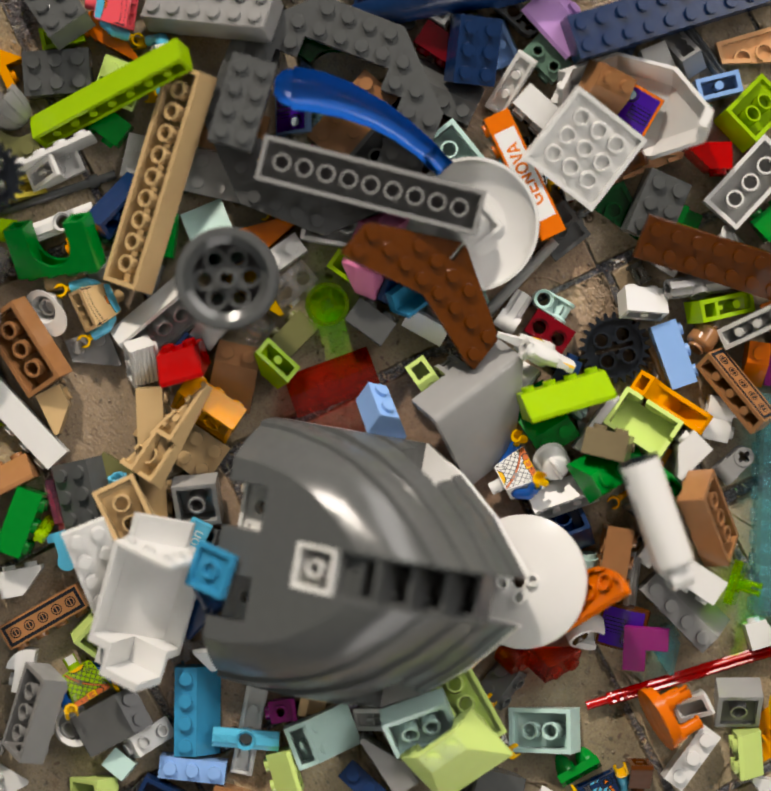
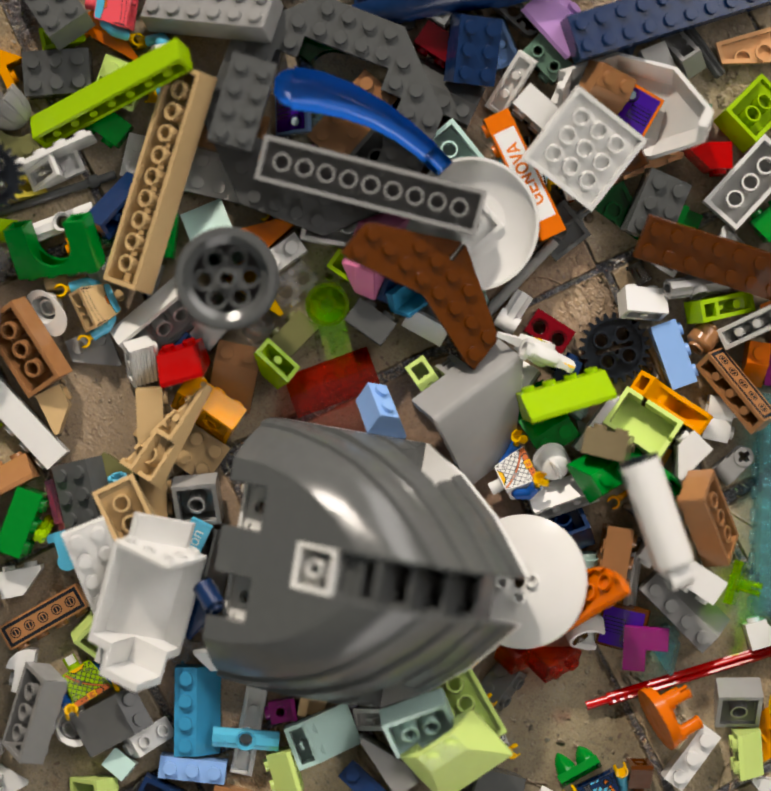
dark azure plate [185,540,239,600] -> none
light aqua slope [508,706,581,755] -> none
light aqua piece [532,289,576,325] -> none
white slope [674,688,715,723] -> none
light blue brick [691,69,744,102] -> none

